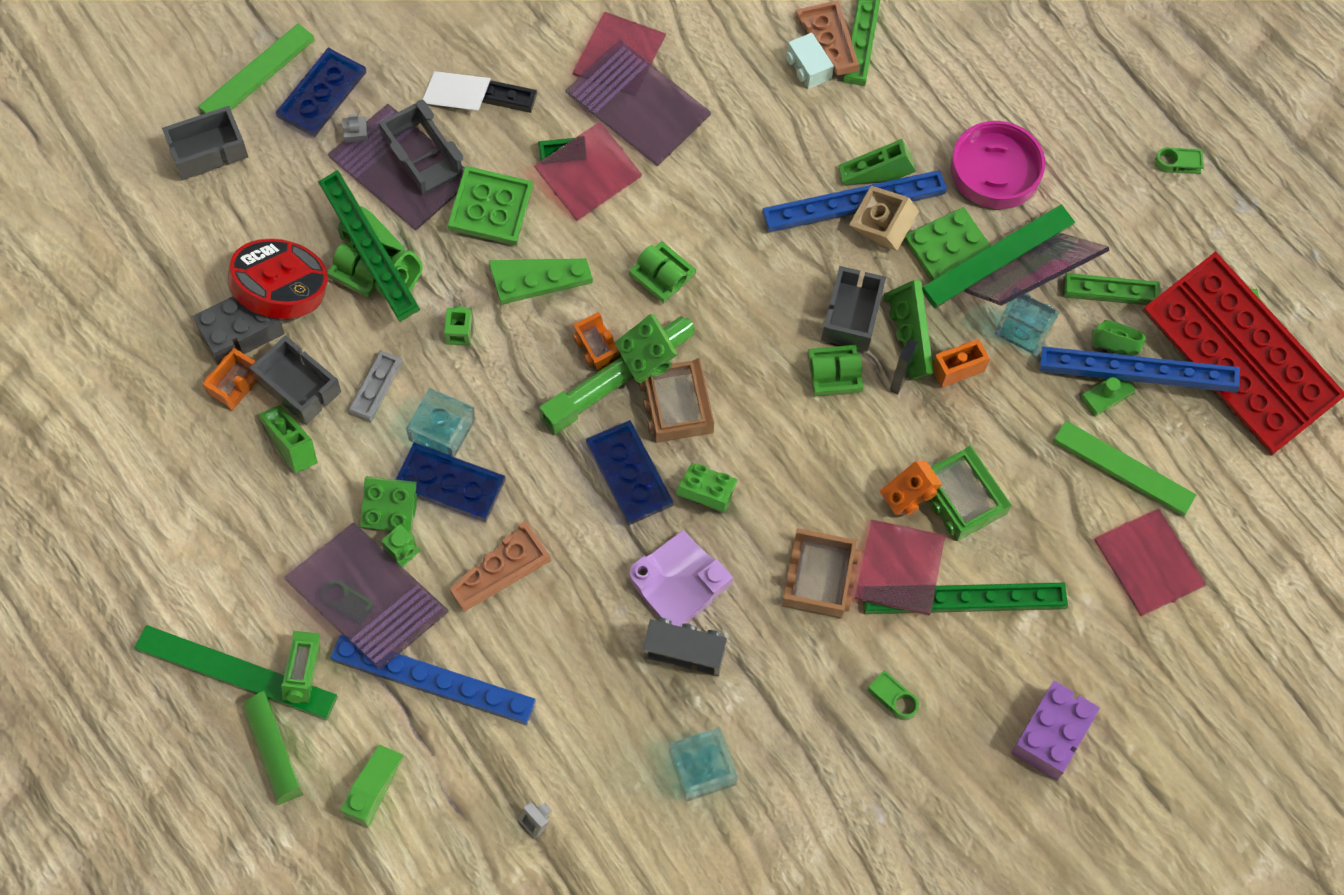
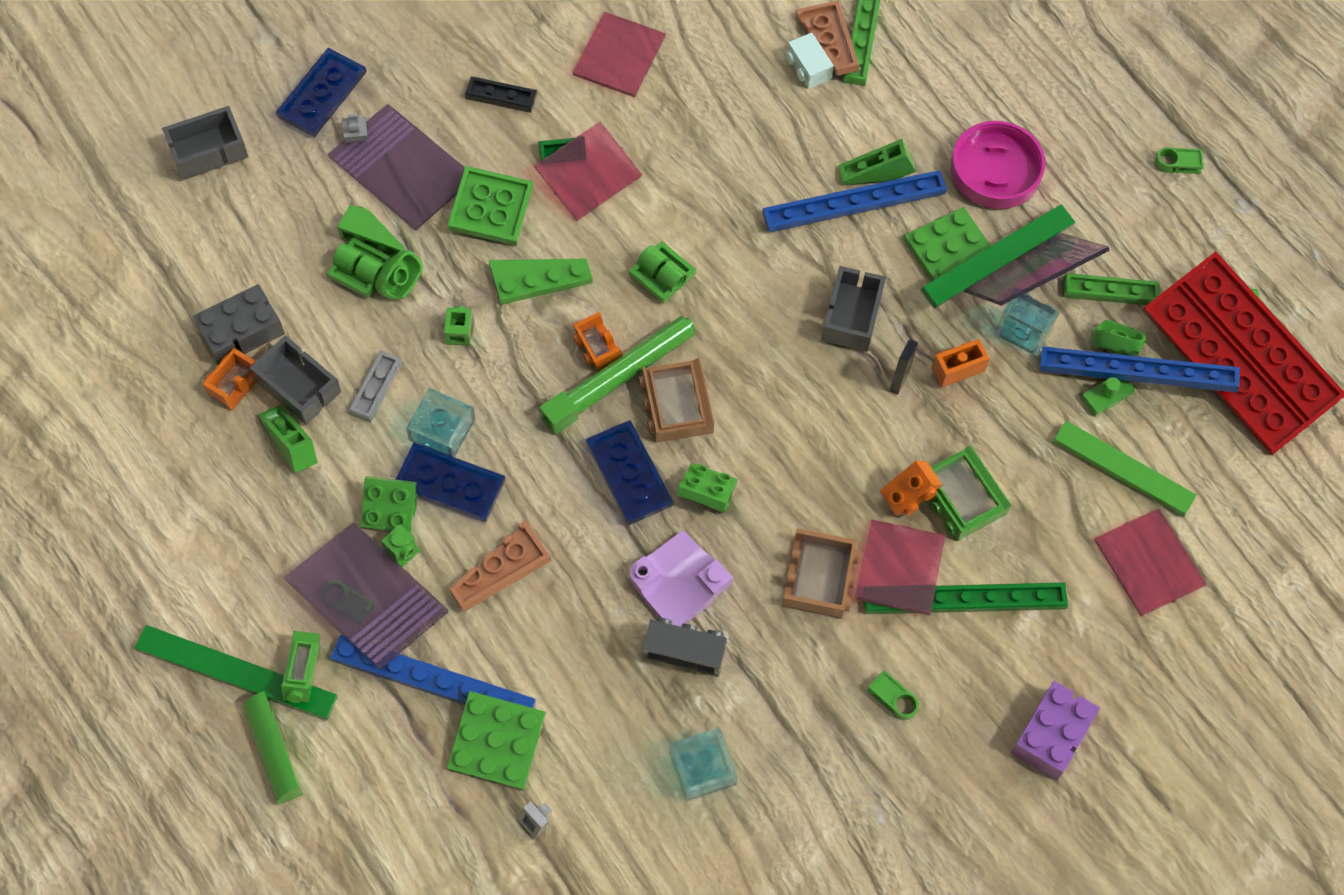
bright green tile [198,23,315,114] -> none
red piece [228,239,328,319] -> none
green tile [318,170,421,322] -> none
bright green slope [340,745,404,828] -> none
dark grey piece [379,100,463,195] -> none
white sticker [423,71,491,111] -> none
clear purple piece [565,40,711,166] -> none
bright green plate [614,314,678,383] -> none
bright green plate [808,345,863,396] -> none
tan slope [849,186,919,251] -> none
bright green wing [883,280,934,380] -> none
none -> bright green plate [447,691,546,790]

